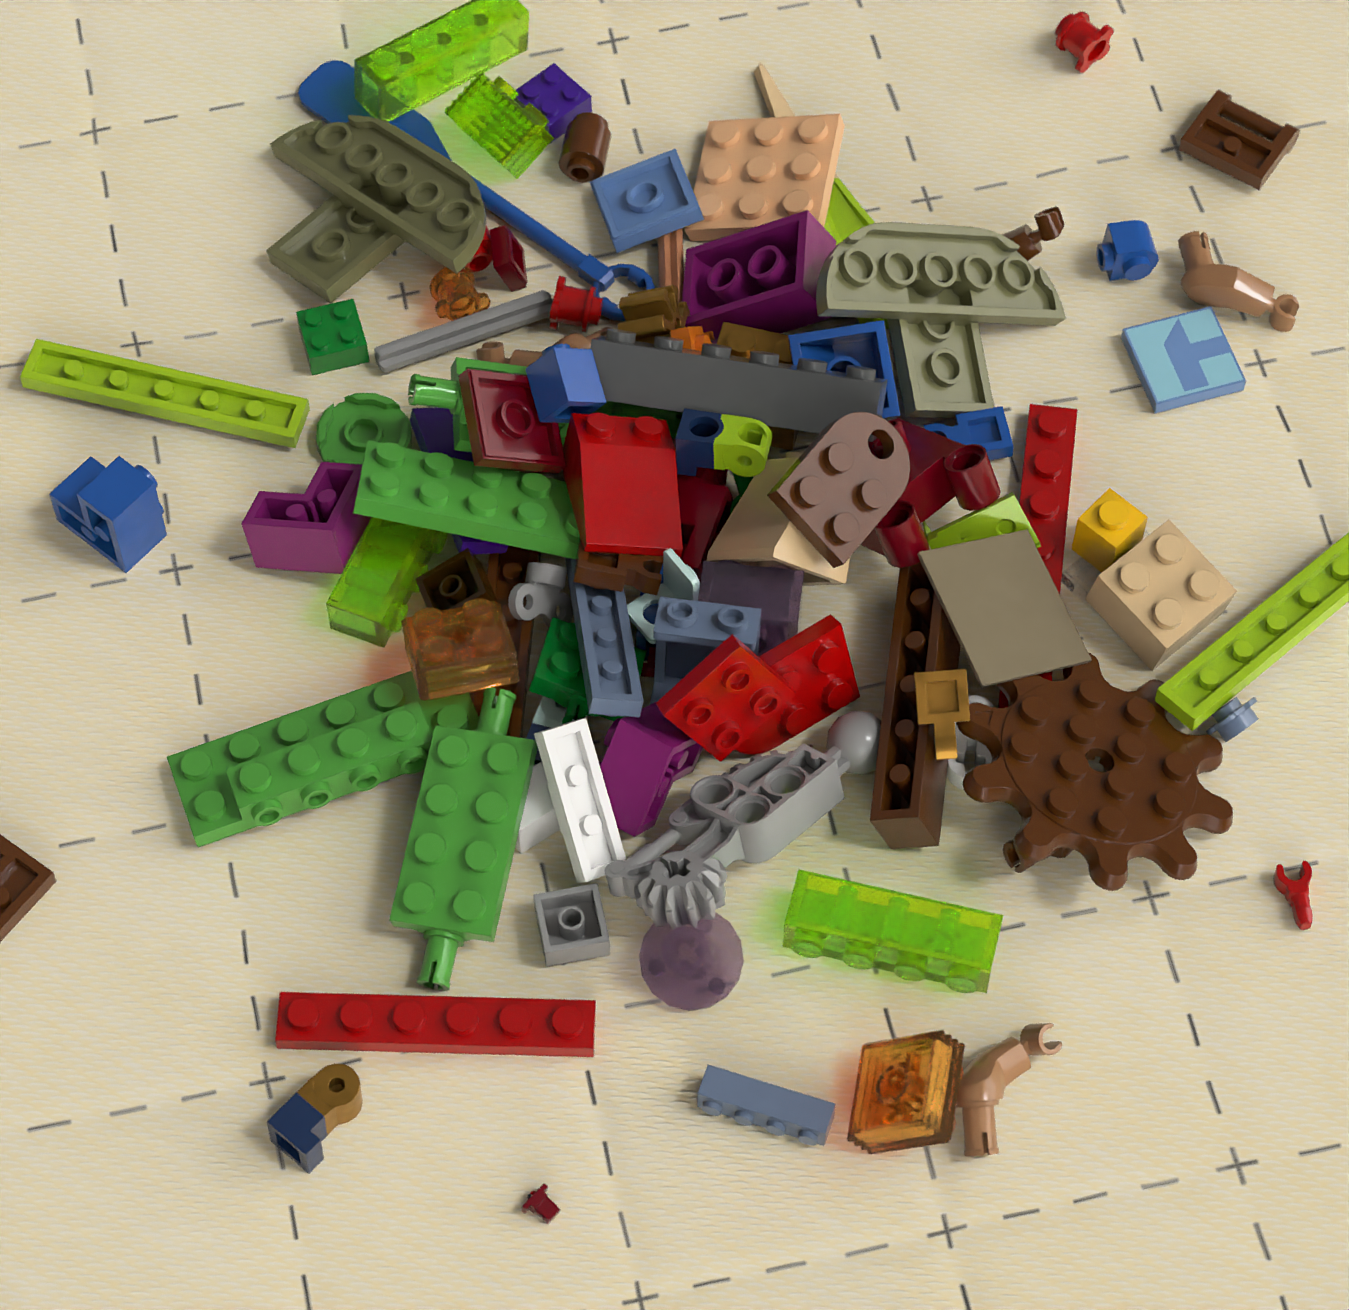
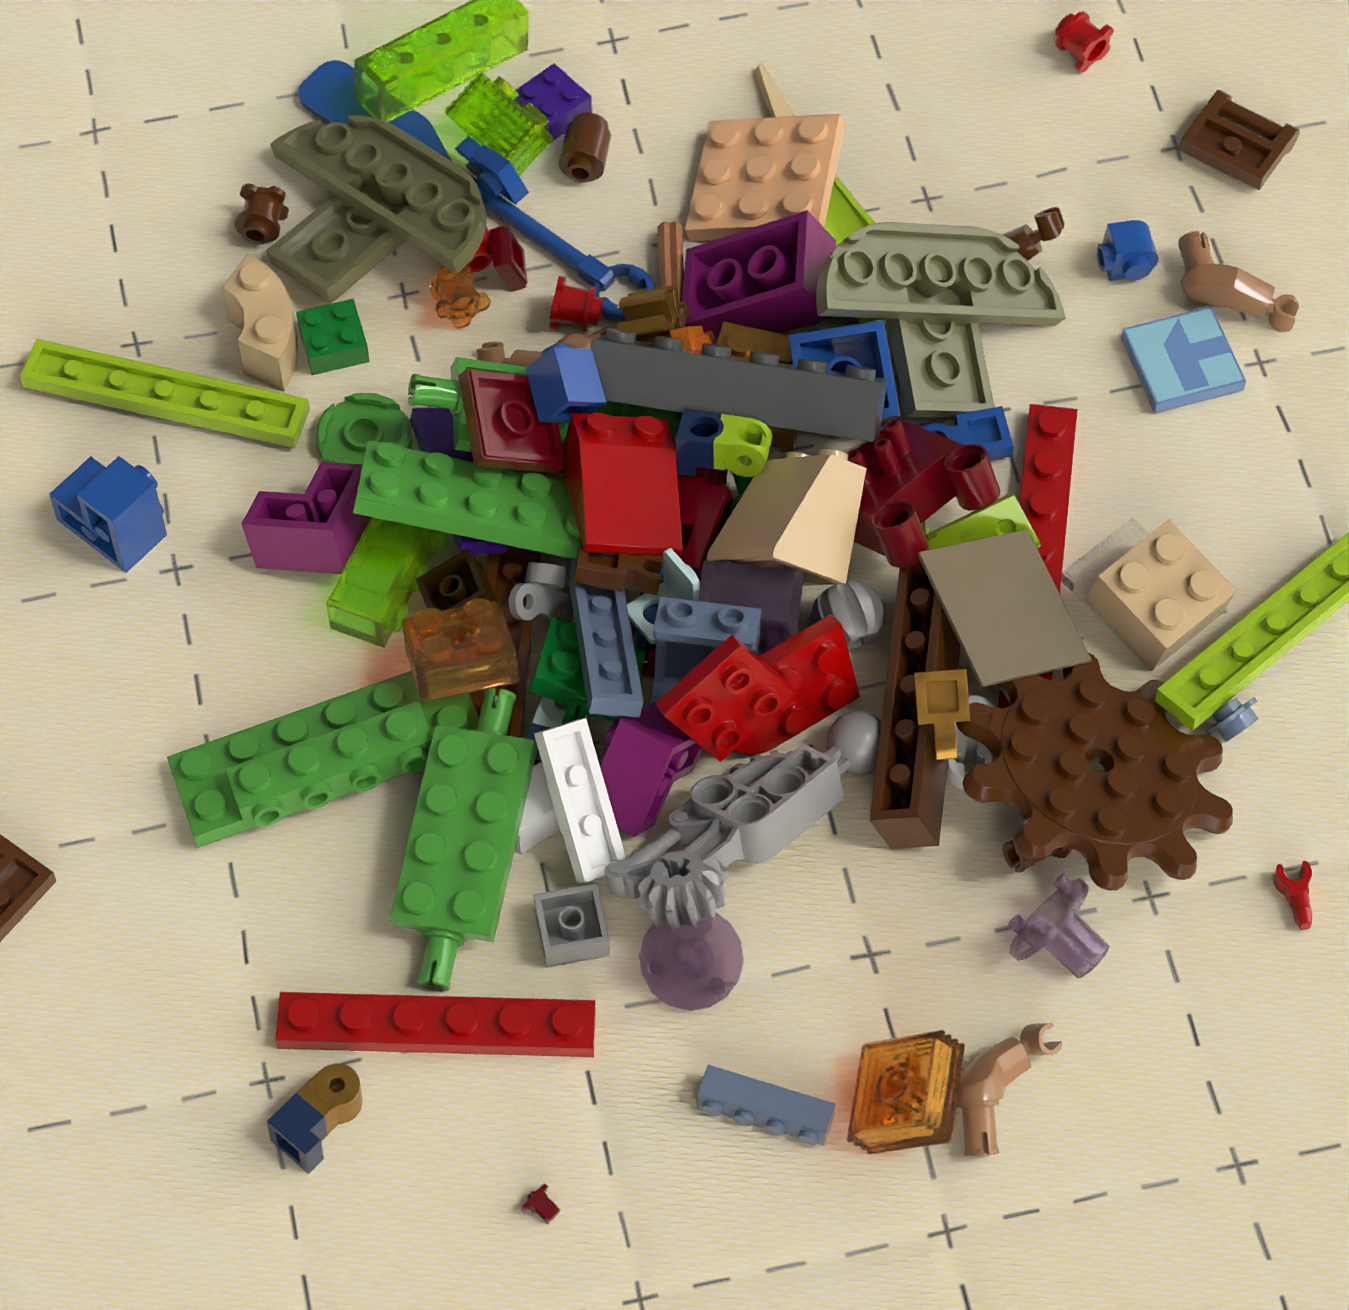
light grey axle [374,290,553,373] -> none
medium blue tile [590,148,704,253] -> none
plate [767,412,910,568] -> none
clear neon green brick [783,869,1003,993] -> none
yellow brick [1071,488,1148,573] -> none
none -> tan brick [222,253,298,391]
none -> reddish brown brick [234,183,289,244]
none -> blue plate [455,136,529,204]
none -> light grey piece [811,580,886,651]
none -> piece [1008,873,1109,979]

